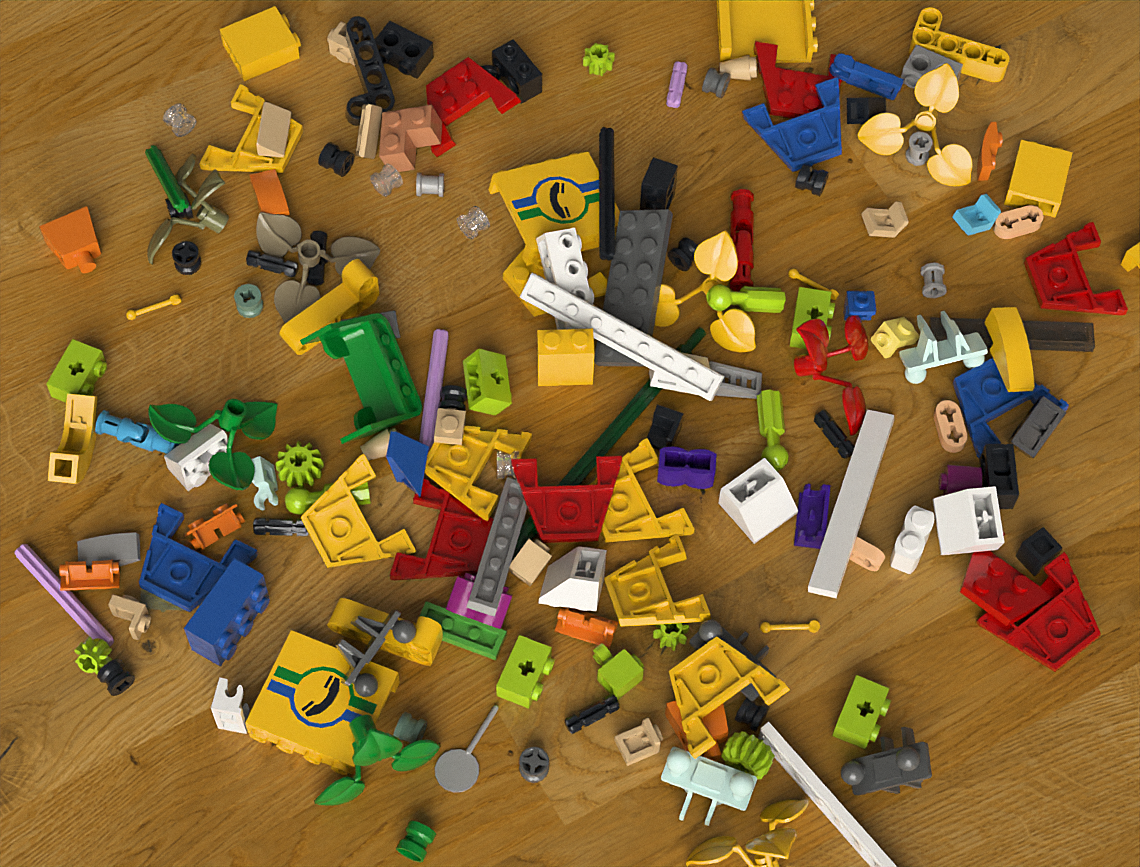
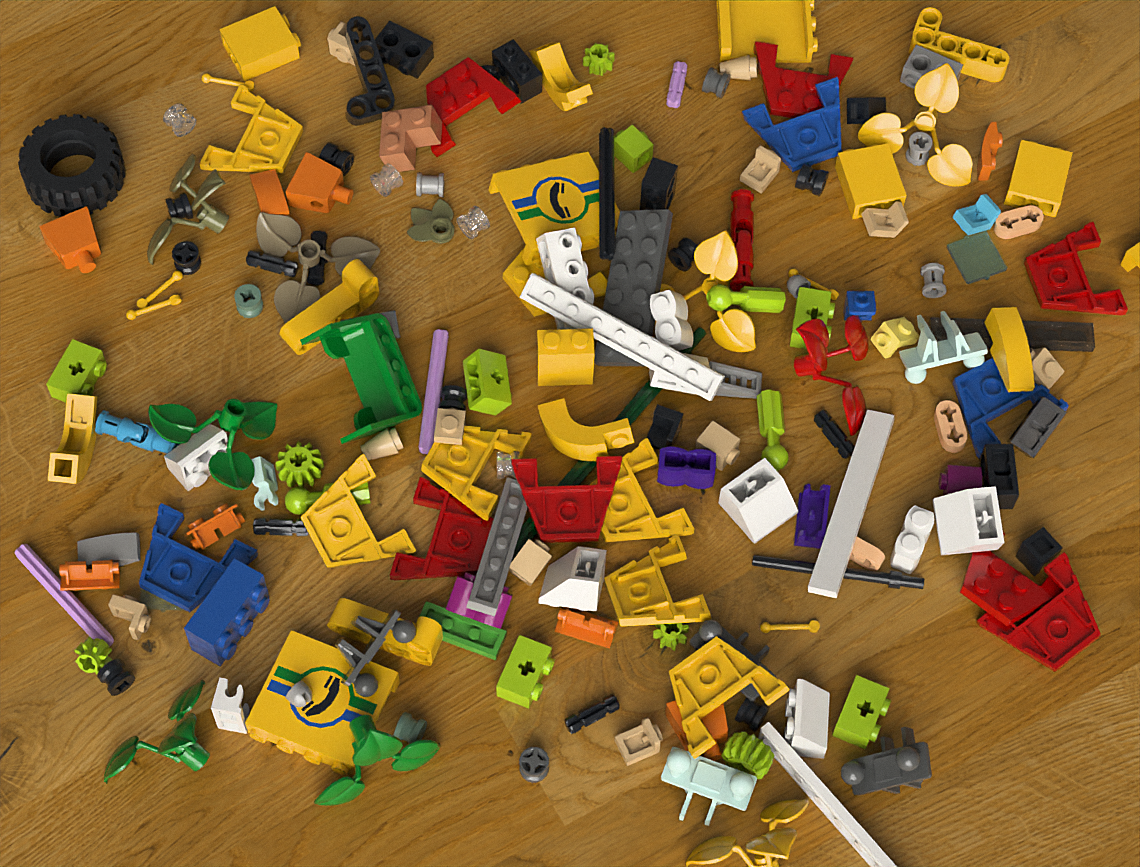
green axle [145,145,189,212] -> none
tan slope [256,102,292,158] -> none
tan slope [355,104,382,159] -> none
blue slope [386,431,429,497] -> none
green wheel [396,820,436,862] -> none
light grey piece [435,705,499,793] -> none
lime brick [593,643,644,700] -> none
blue hinge [829,53,904,100] -> none
none -> black tyre [18,114,126,217]
none -> green plant [104,679,210,784]
none -> yellow hinge [137,270,183,309]
none -> yellow hinge [201,73,255,92]
none -> orange torso [285,152,354,213]
none -> light grey hinge [286,681,312,707]
none -> olive plate [407,199,455,244]
none -> yellow arch [529,42,593,111]
none -> yellow arch [538,398,634,461]
none -> lime brick [614,125,654,173]
none -> white brick [650,290,693,351]
none -> tan brick [695,421,740,471]
none -> tan bracket [740,146,781,194]
none -> black bar [752,555,925,589]
none -> white slope [784,679,830,759]
none -> light grey hinge [787,275,811,298]
none -> yellow brick [835,143,907,219]
none -> clear light blue piece [946,231,1007,285]
none -> tan bracket [1030,347,1065,389]

